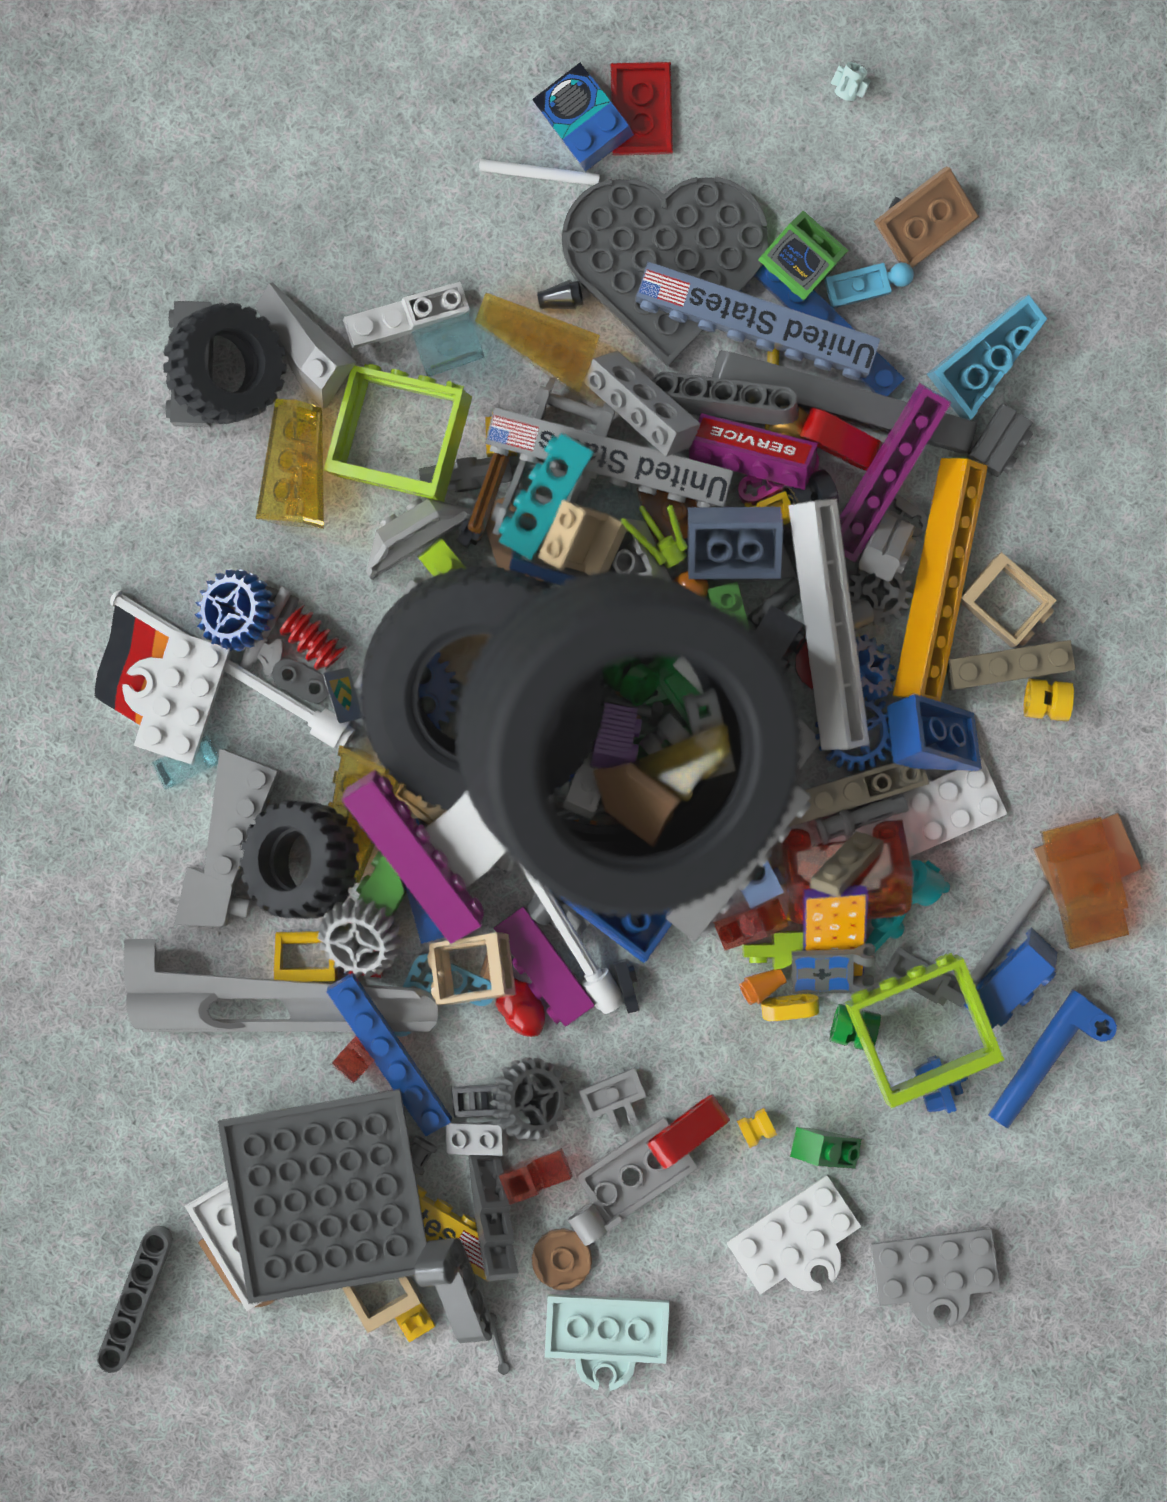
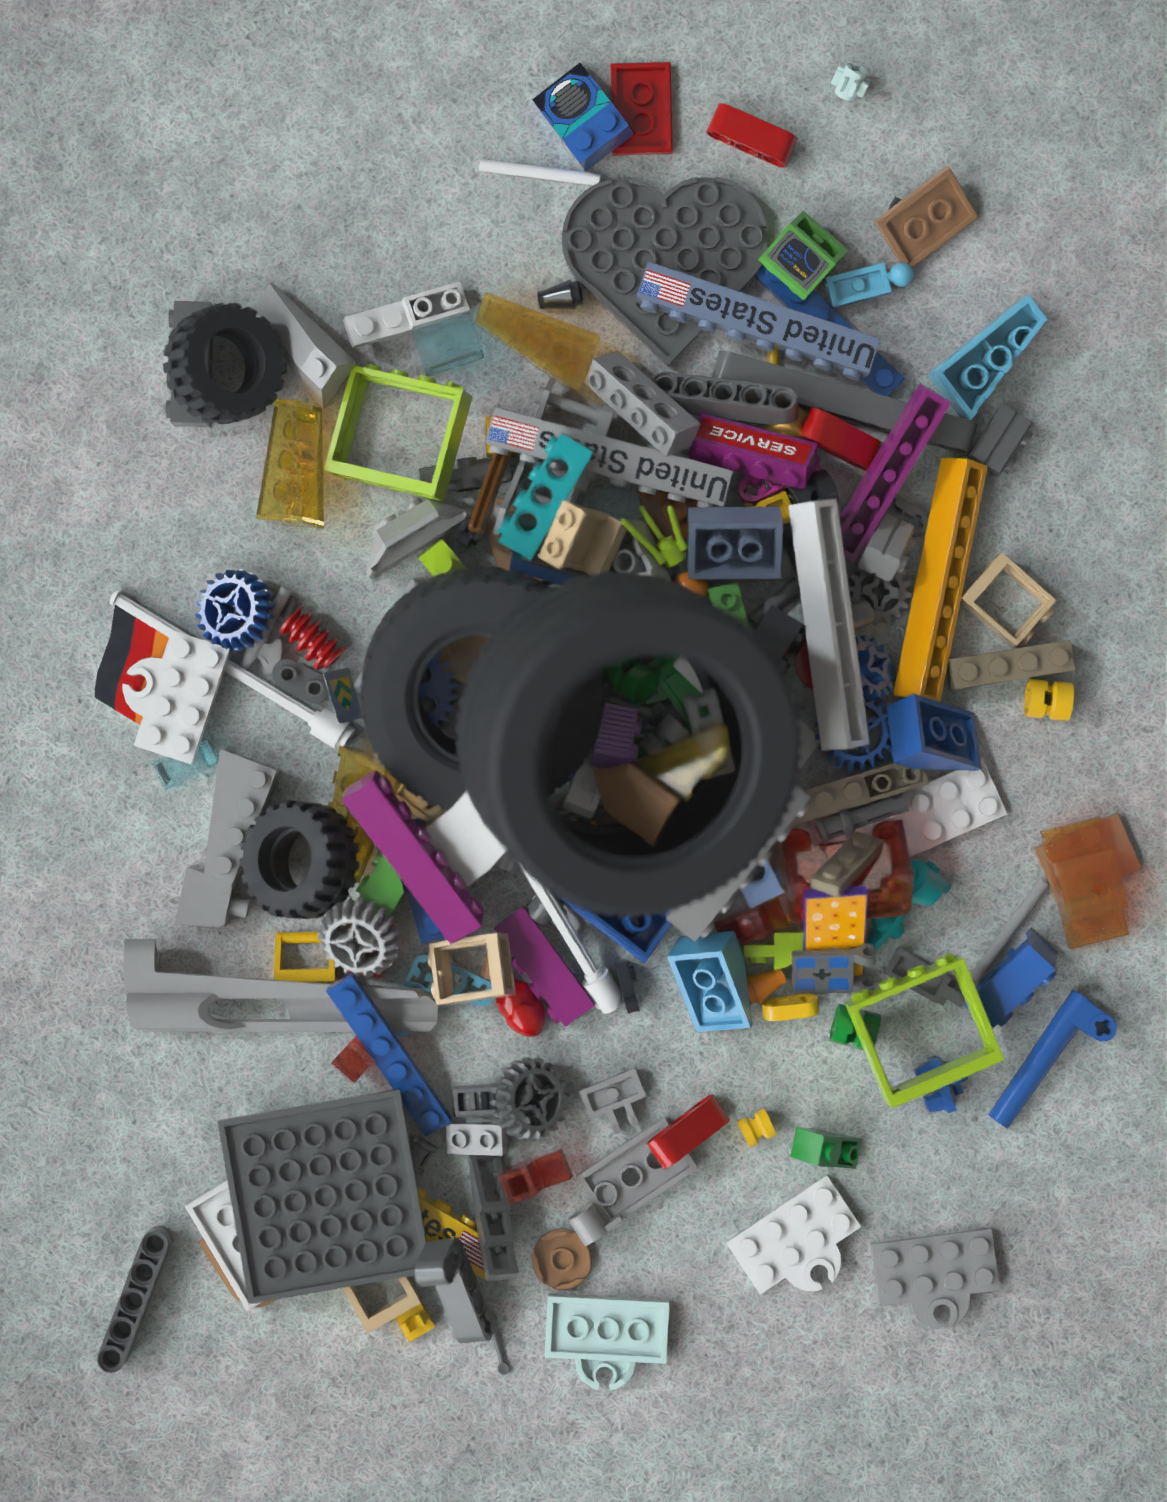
none -> dark azure slope [667,931,753,1032]
none -> red beam [706,103,798,168]

